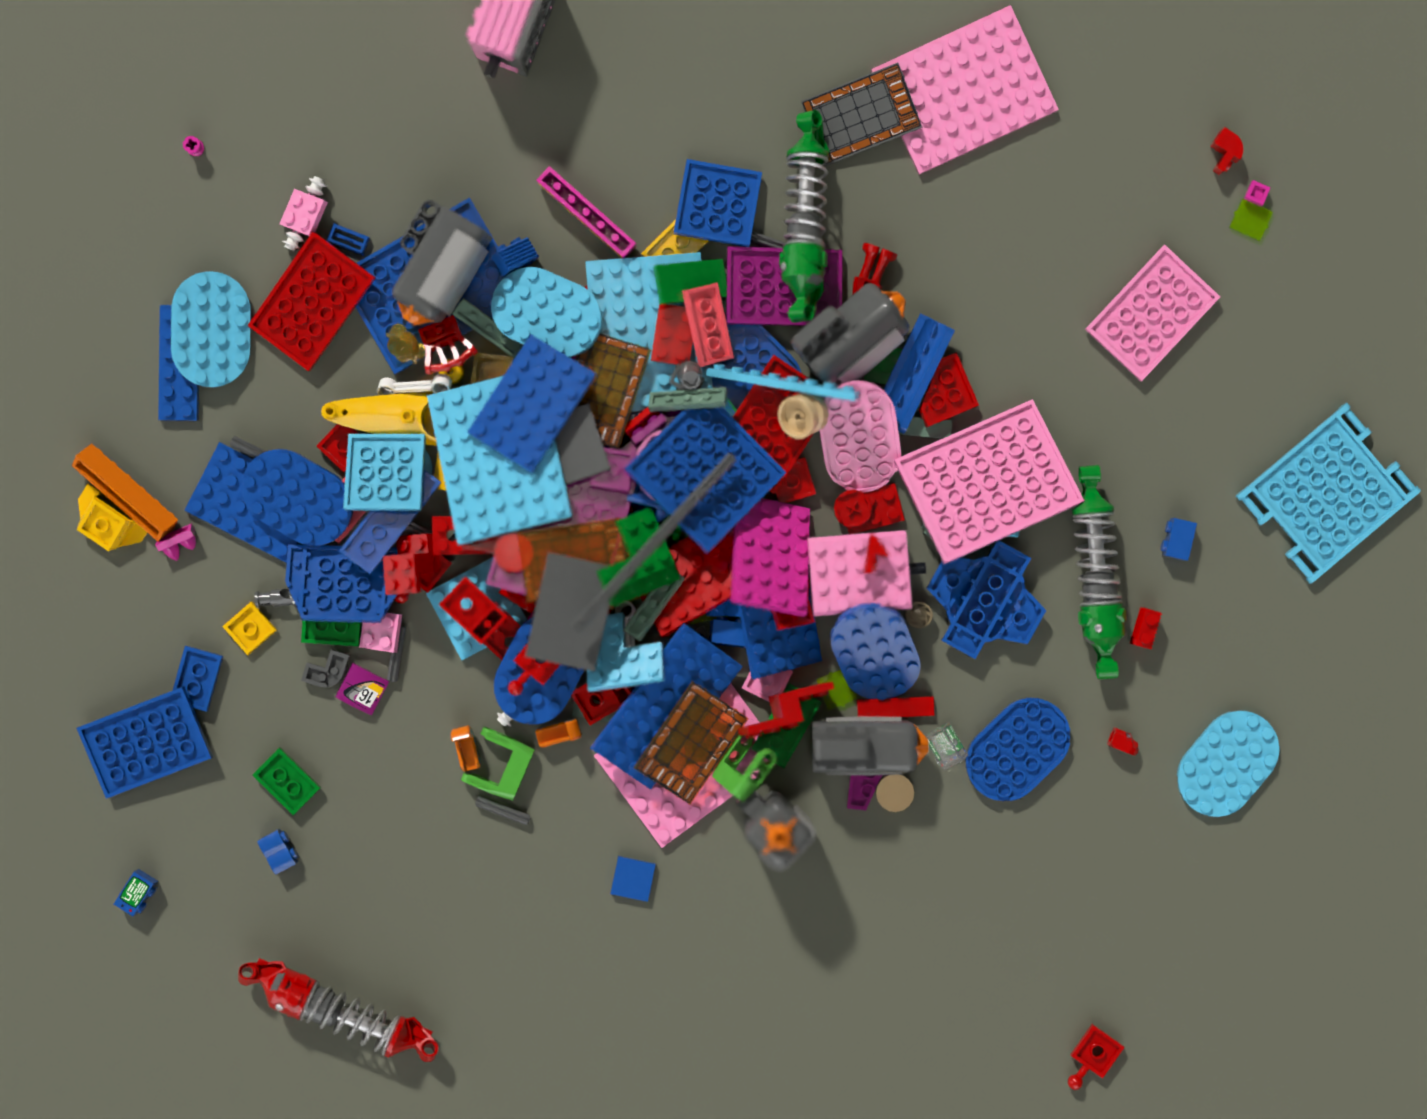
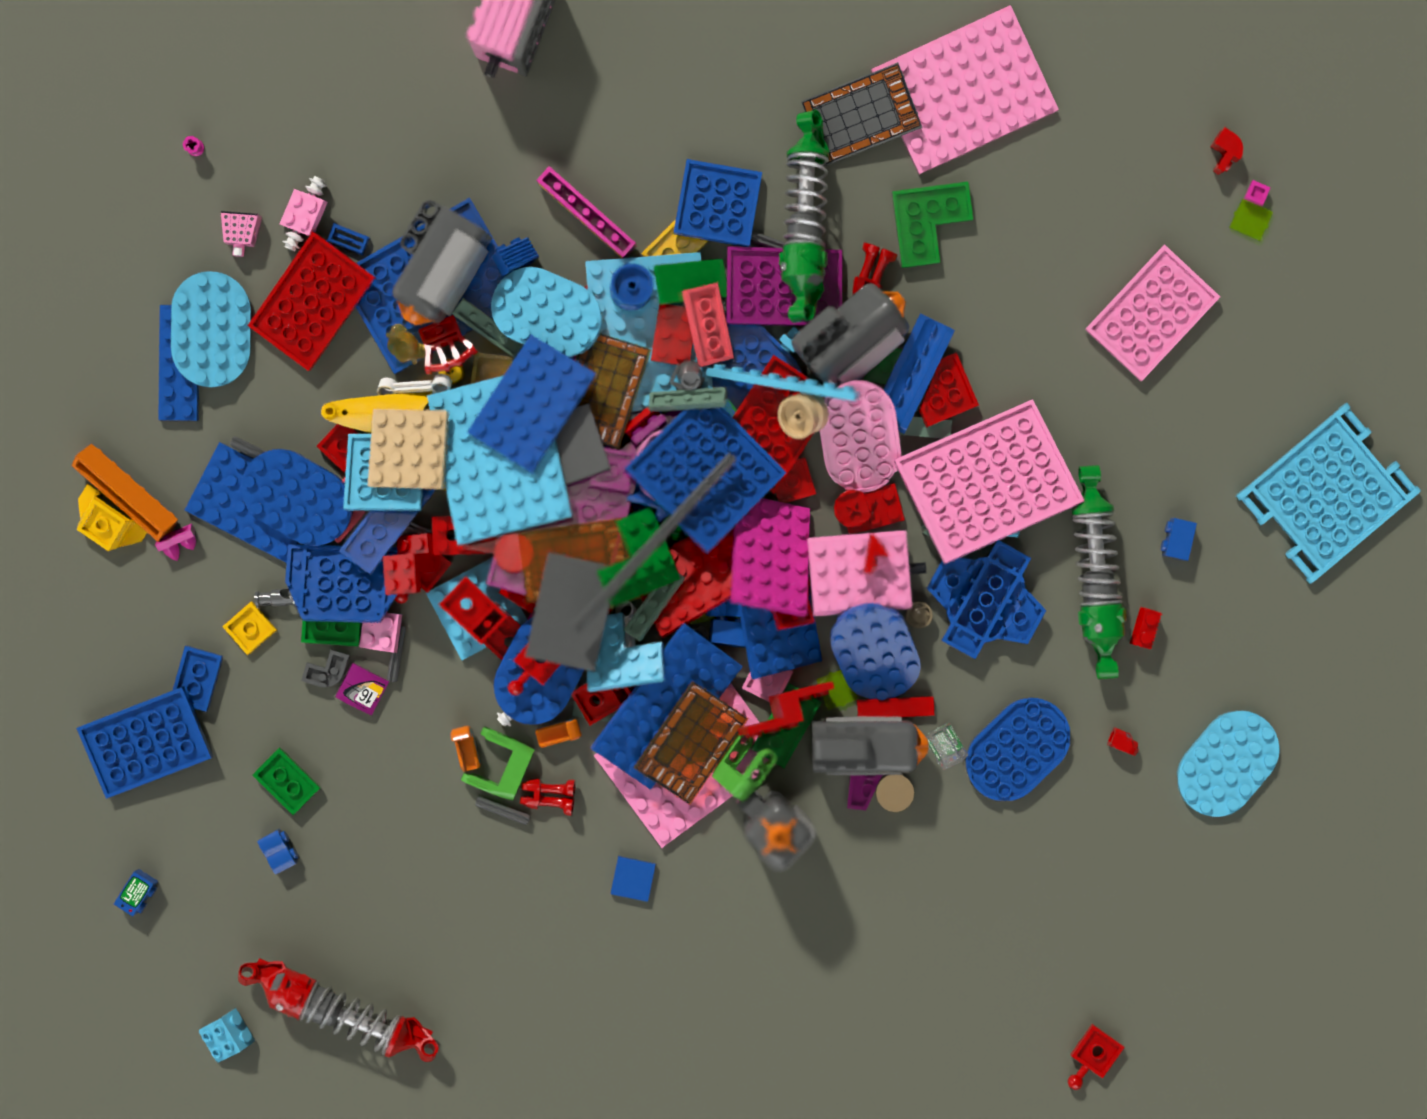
none -> medium azure bracket [199,1008,255,1062]
none -> bright pink torso [221,211,262,257]
none -> tan plate [368,409,449,489]
none -> red piece [520,779,576,816]
none -> blue wheel [609,263,654,311]
none -> medium azure bracket [779,327,800,354]
none -> green plate [892,181,973,268]

